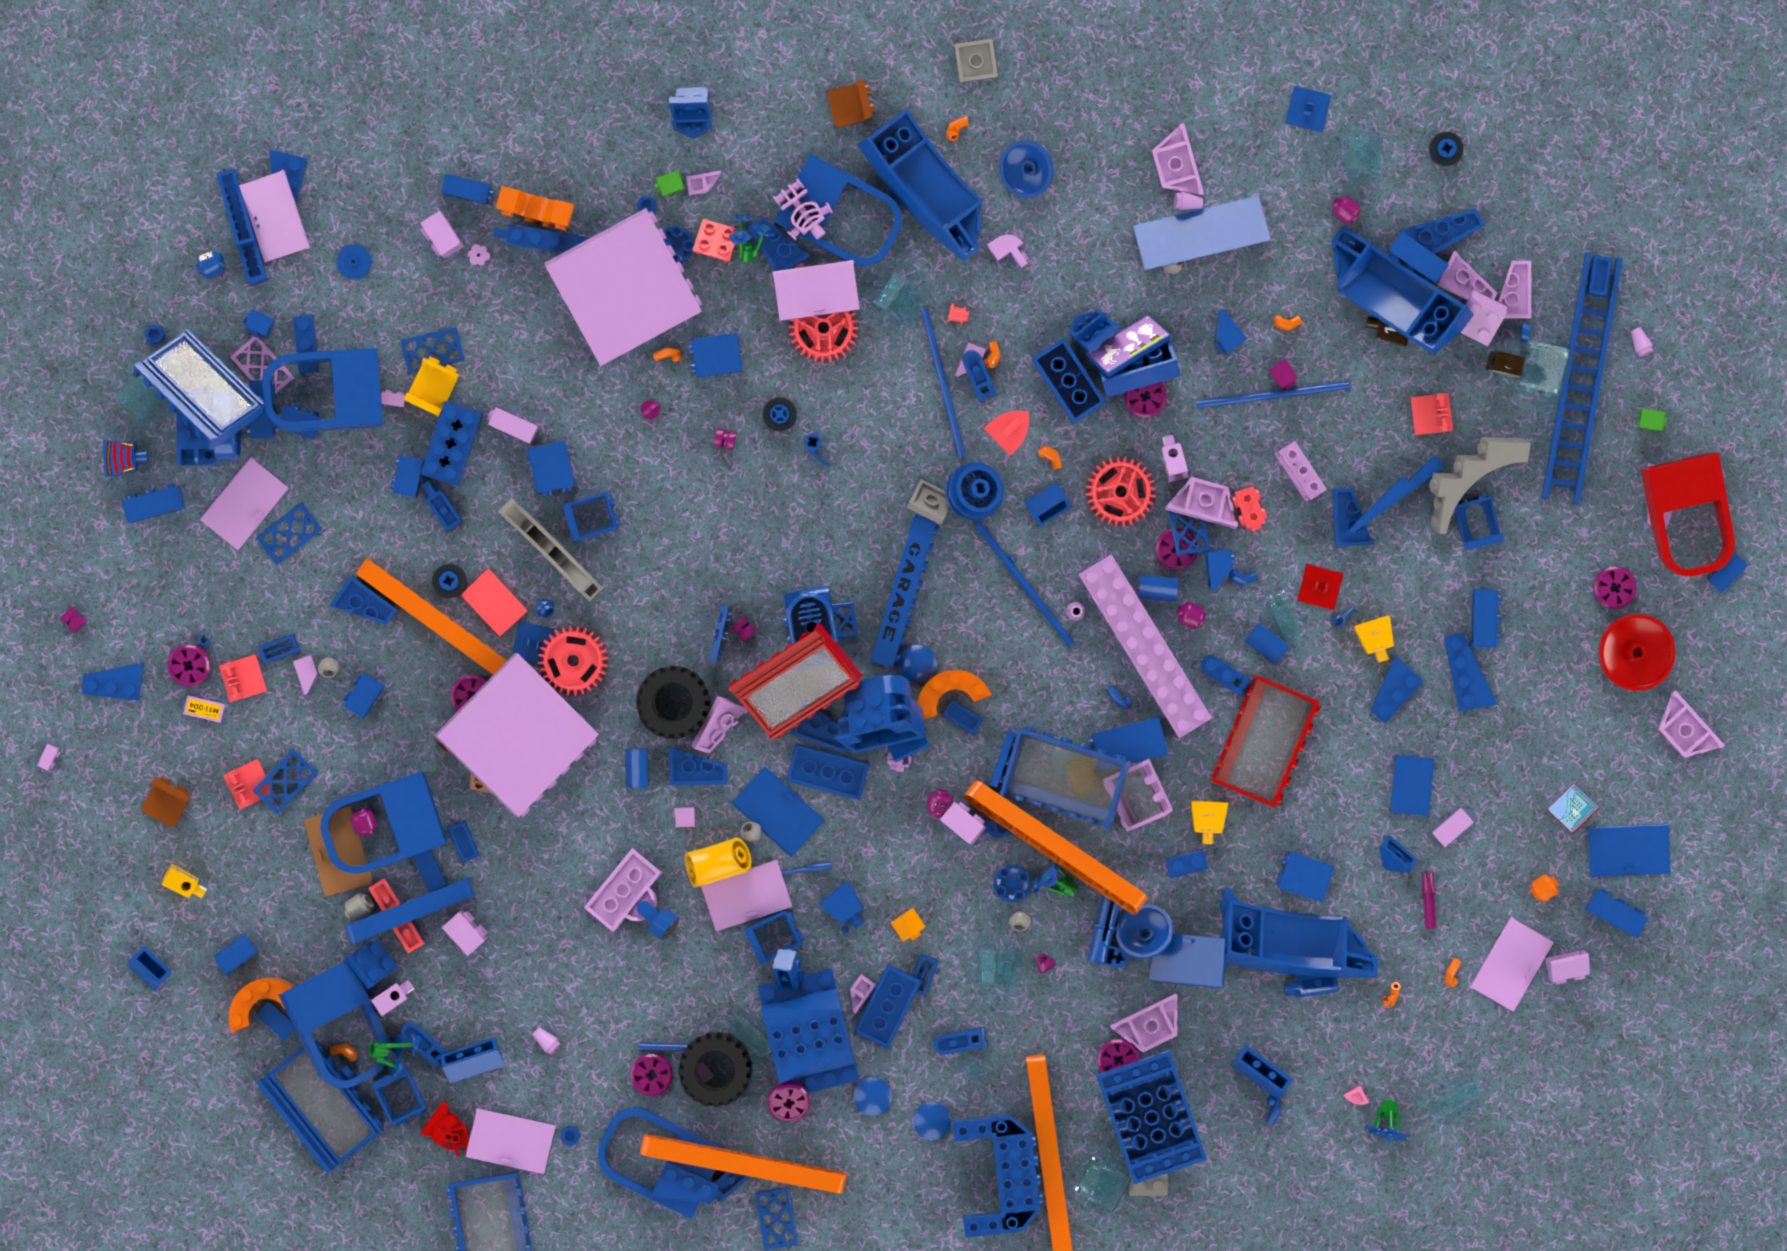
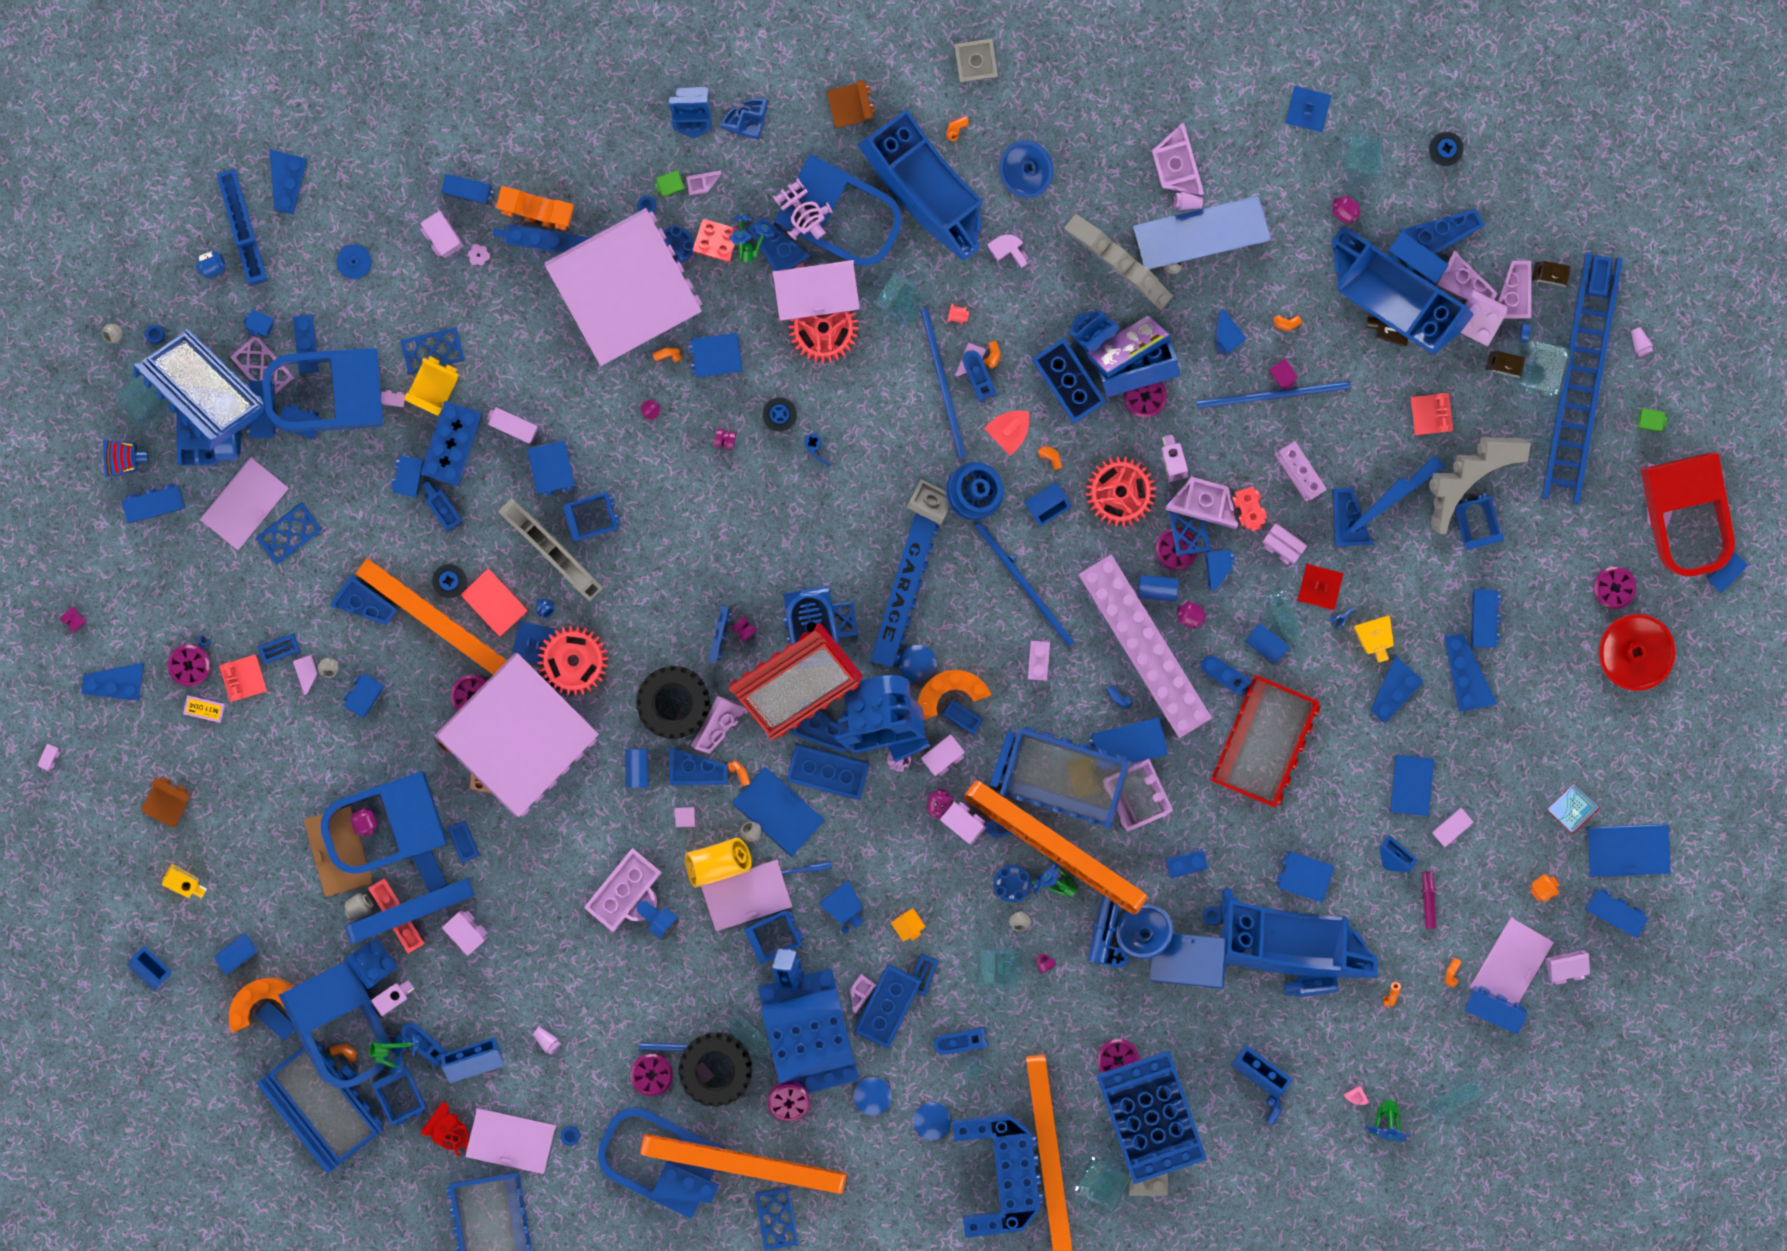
coral hinge [223,759,274,810] -> none
lavender container [239,170,310,262] -> none
blue window [253,749,318,814] -> none
blue hinge [706,1172,751,1205] -> none
lavender cone [1066,602,1085,621] -> none
lavender wing [1110,993,1178,1052] -> none
yellow torso [1190,801,1228,844] -> none
blue arm [1229,568,1258,586] -> none
lavender wing [1658,690,1725,758] -> none
none -> light grey piece [102,324,123,343]
none -> blue brick [720,98,768,140]
none -> orange arm [727,760,750,786]
none -> lavender brick [921,734,965,776]
none -> lavender brick [1027,641,1050,681]
none -> light grey arch [1064,214,1173,310]
none -> blue tile [1203,906,1222,926]
none -> lavender brick [1262,523,1307,565]
none -> blue brick [1465,986,1528,1035]
none -> dark brown torso [1531,261,1571,288]

